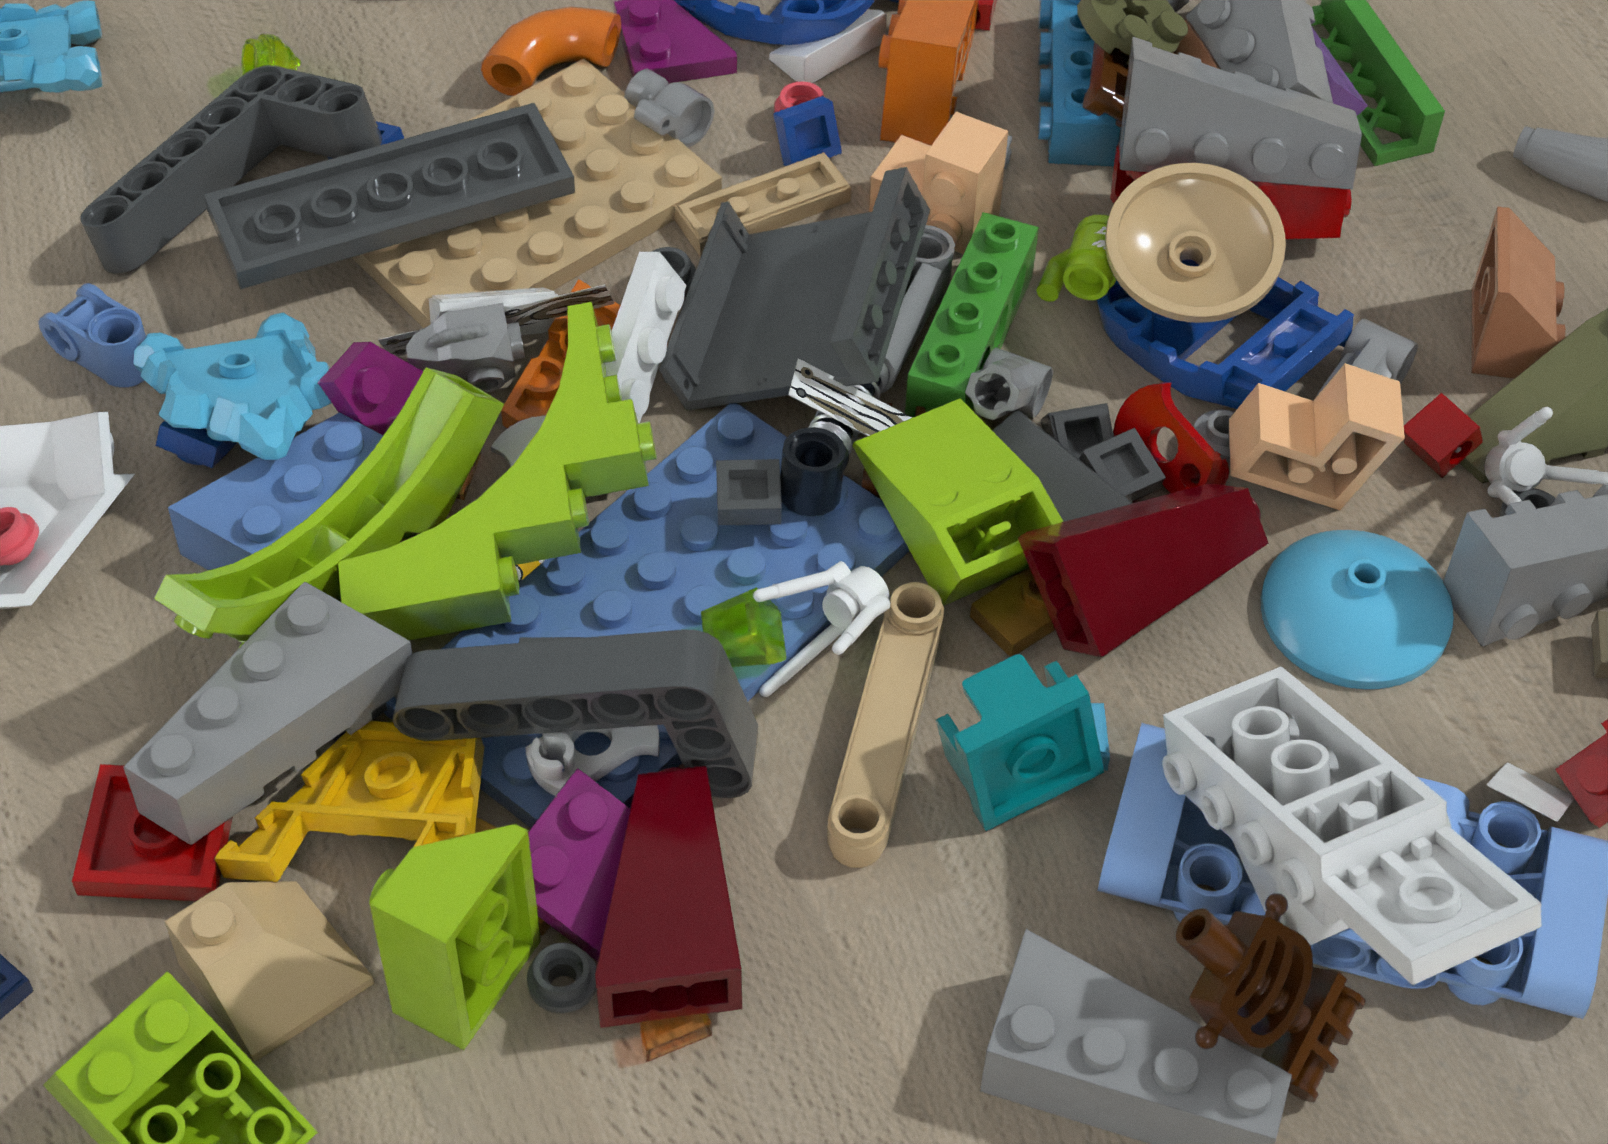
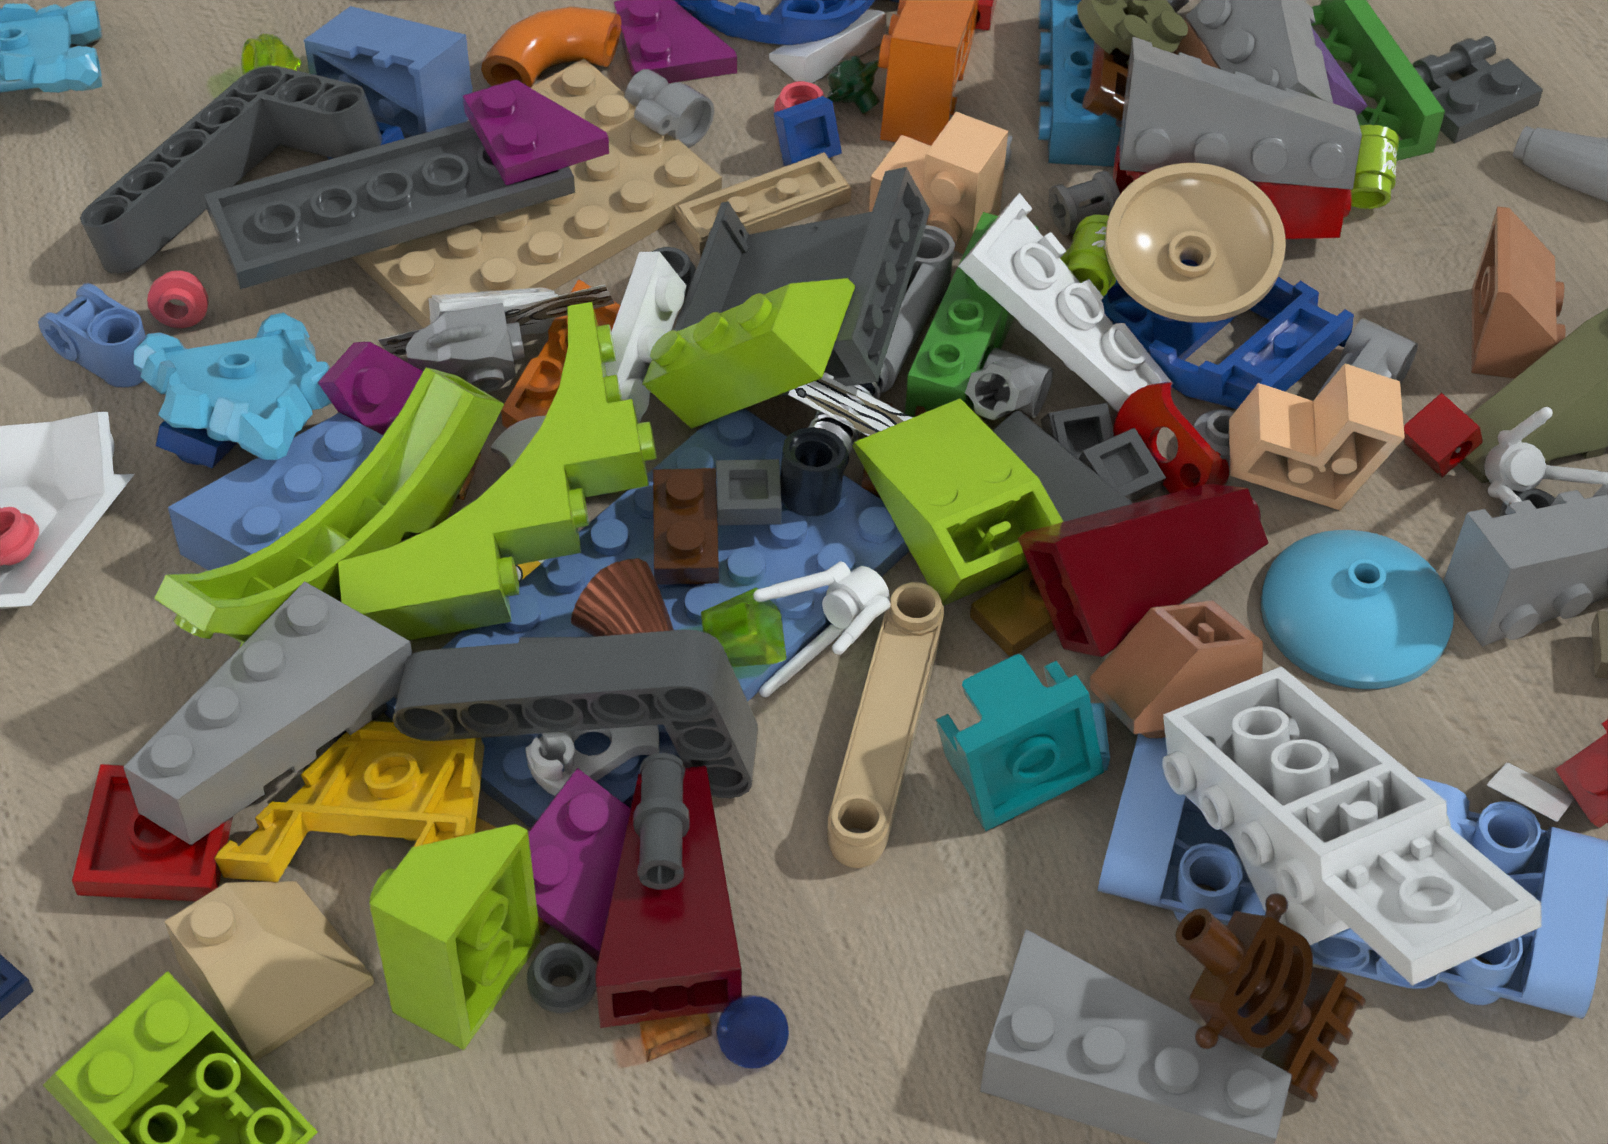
none -> coral plate [147,270,209,328]
none -> medium blue wedge [304,6,472,138]
none -> magenta wing [463,80,609,185]
none -> copper piece [571,558,674,637]
none -> dark grey pin [633,753,690,890]
none -> lime slope [642,278,855,429]
none -> reddish brown plate [653,468,719,585]
none -> clear blue plate [716,995,789,1069]
none -> dark green plant [827,55,880,114]
none -> white wing [958,193,1173,412]
none -> light grey bush [1048,171,1120,236]
none -> nougat slope [1090,600,1263,738]
none -> lime piece [1350,125,1399,209]
none -> dark grey plate [1413,36,1543,144]

